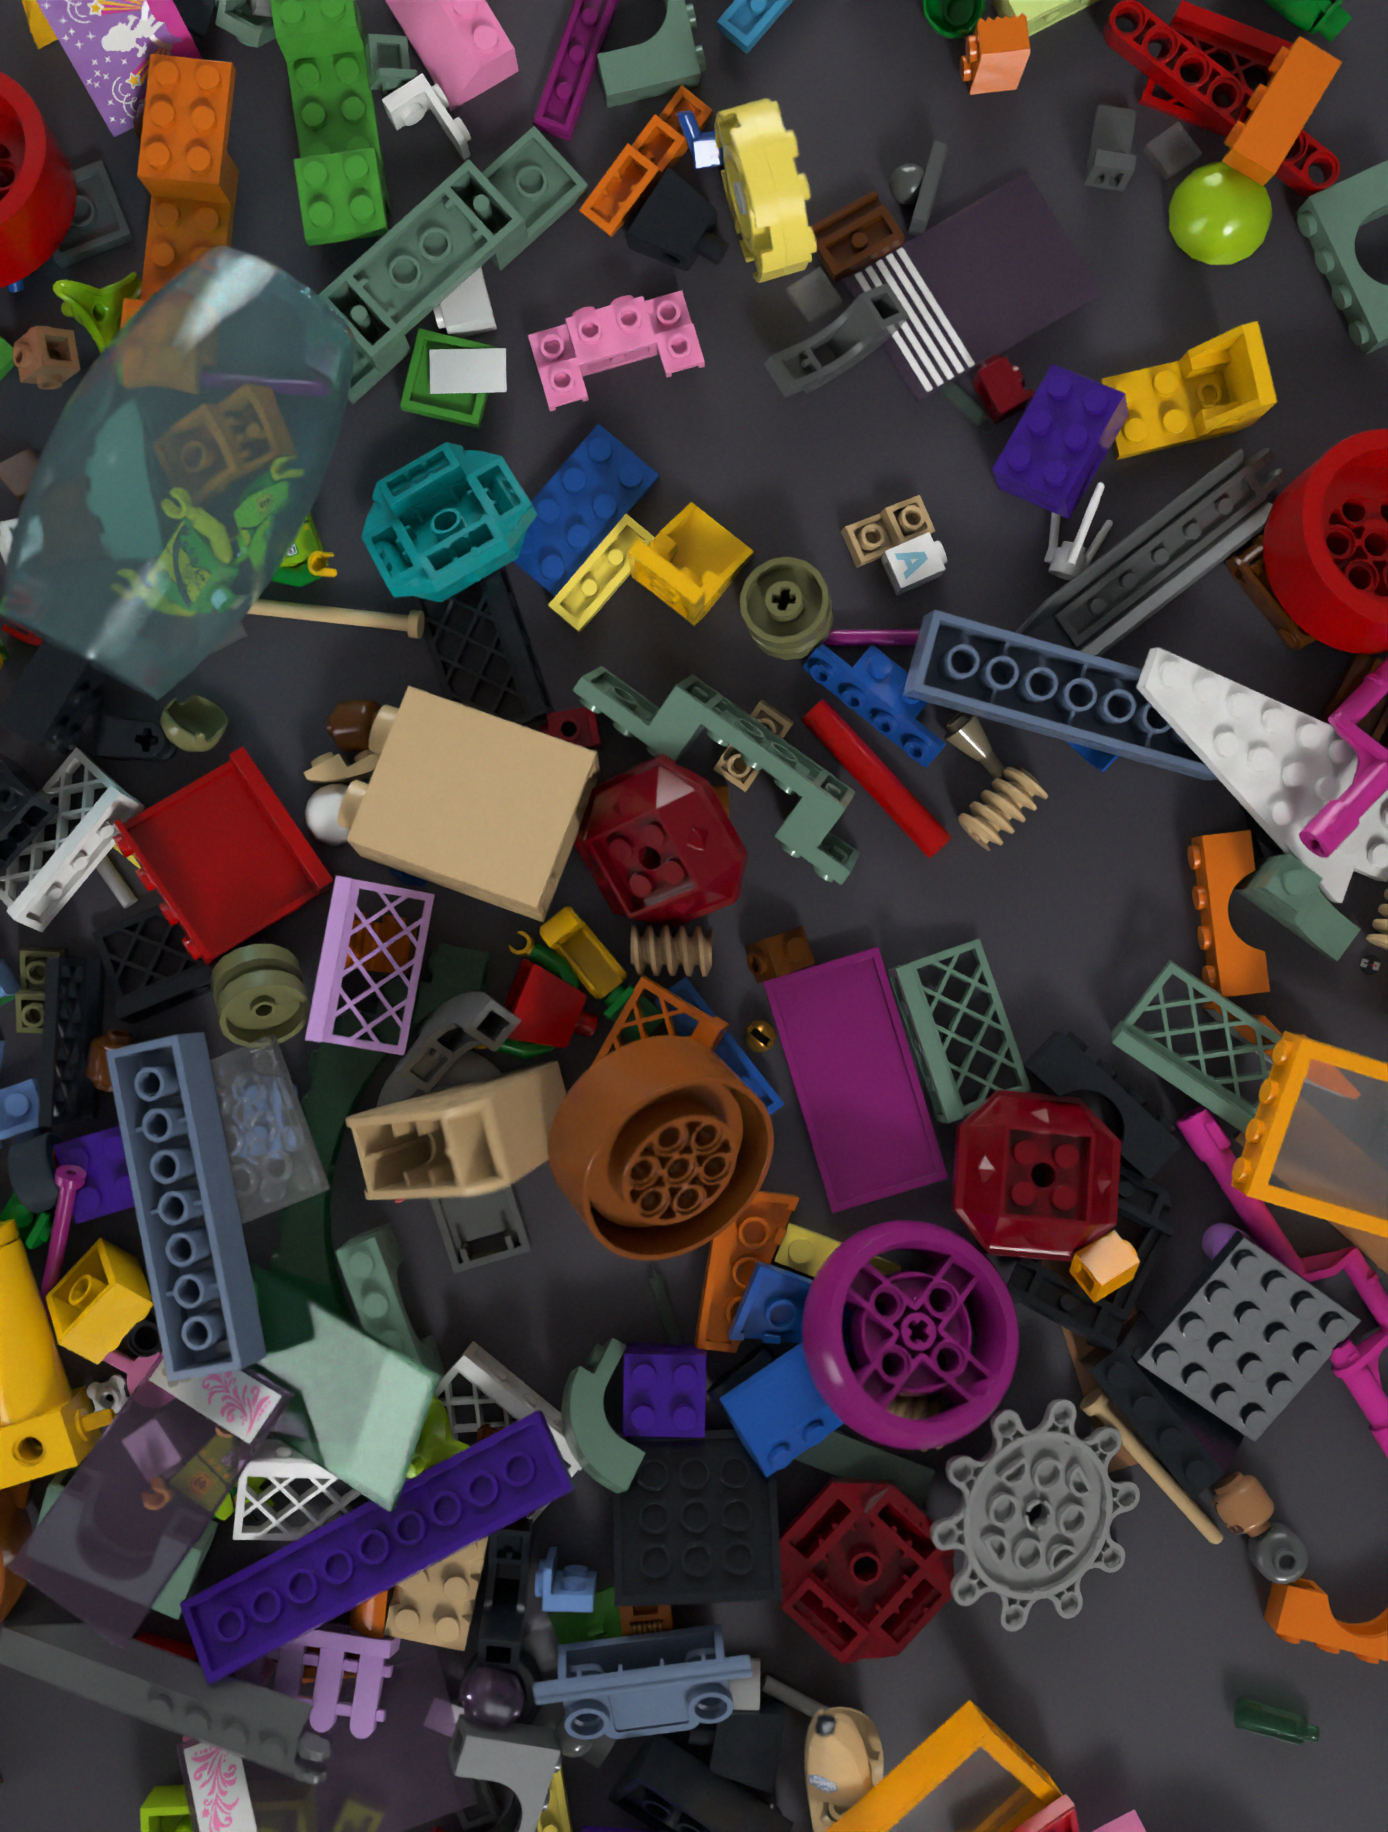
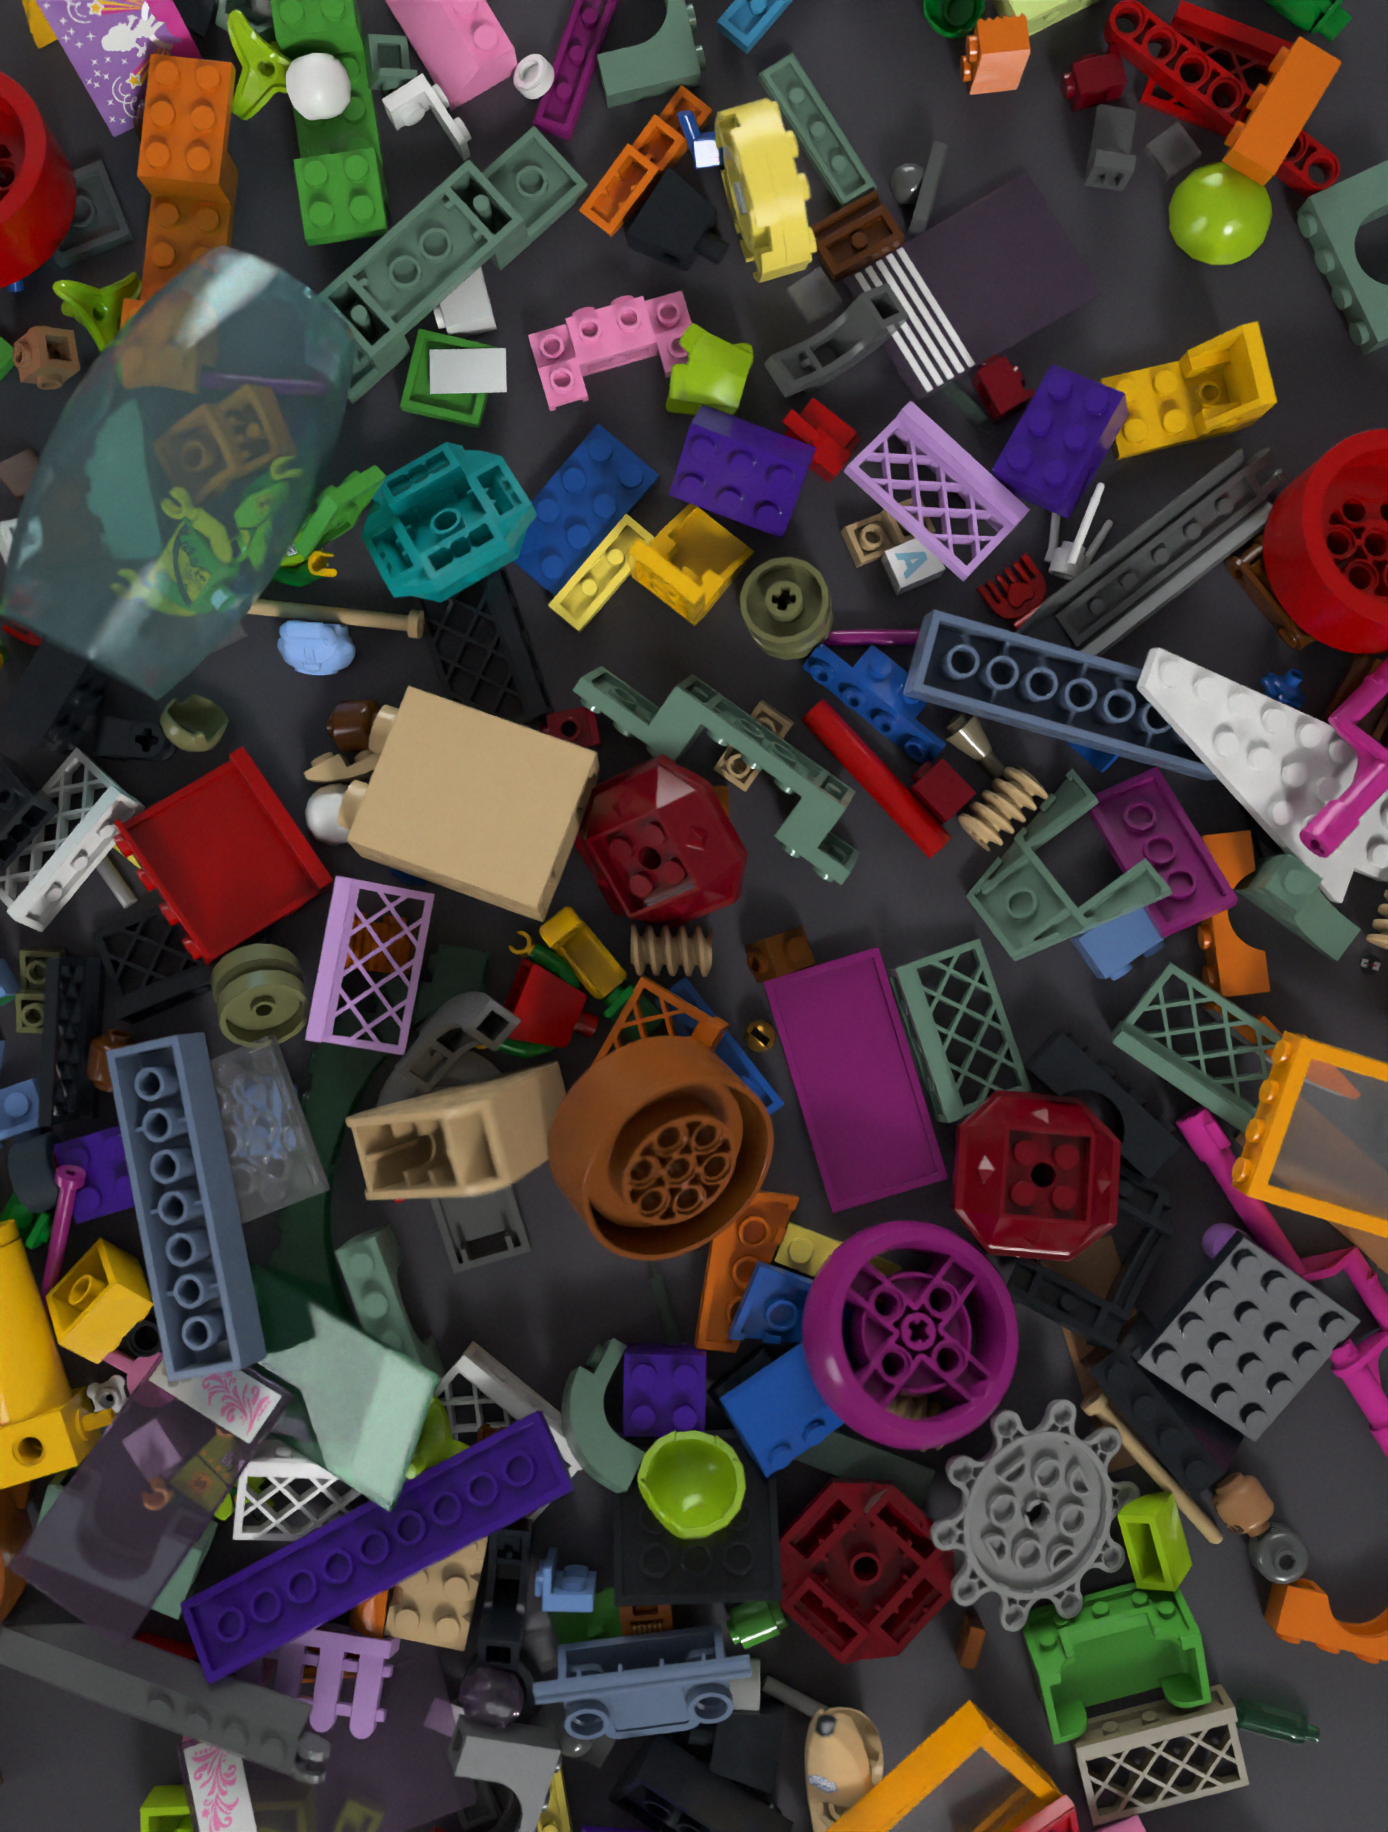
light orange brick [1069,1230,1140,1303] -> none
none -> lime piece [227,9,292,120]
none -> light blue piece [277,619,356,675]
none -> white hair [286,53,351,120]
none -> bright green plate [293,465,387,558]
none -> white tile [513,54,554,99]
none -> lime cylinder [638,1430,746,1539]
none -> lime piece [665,323,754,417]
none -> dark purple brick [669,404,816,538]
none -> bright green brick [726,1601,789,1649]
none -> sand green tile [758,52,877,210]
none -> red piece [782,398,861,484]
none -> lavender fence [844,401,1030,582]
none -> dark red brick [909,758,976,824]
none -> dark orange tile [954,1612,986,1670]
none -> sand green wing [965,768,1173,961]
none -> red piece [976,553,1049,632]
none -> bright green windscreen [1022,1582,1212,1745]
none -> dark red brick [1060,43,1128,113]
none -> medium blue brick [1070,907,1166,981]
none -> dark tan fence [1070,1684,1250,1826]
none -> magenta plate [1087,767,1238,939]
none -> lime brick [1117,1491,1193,1592]
none -> blue plant [1261,668,1306,709]

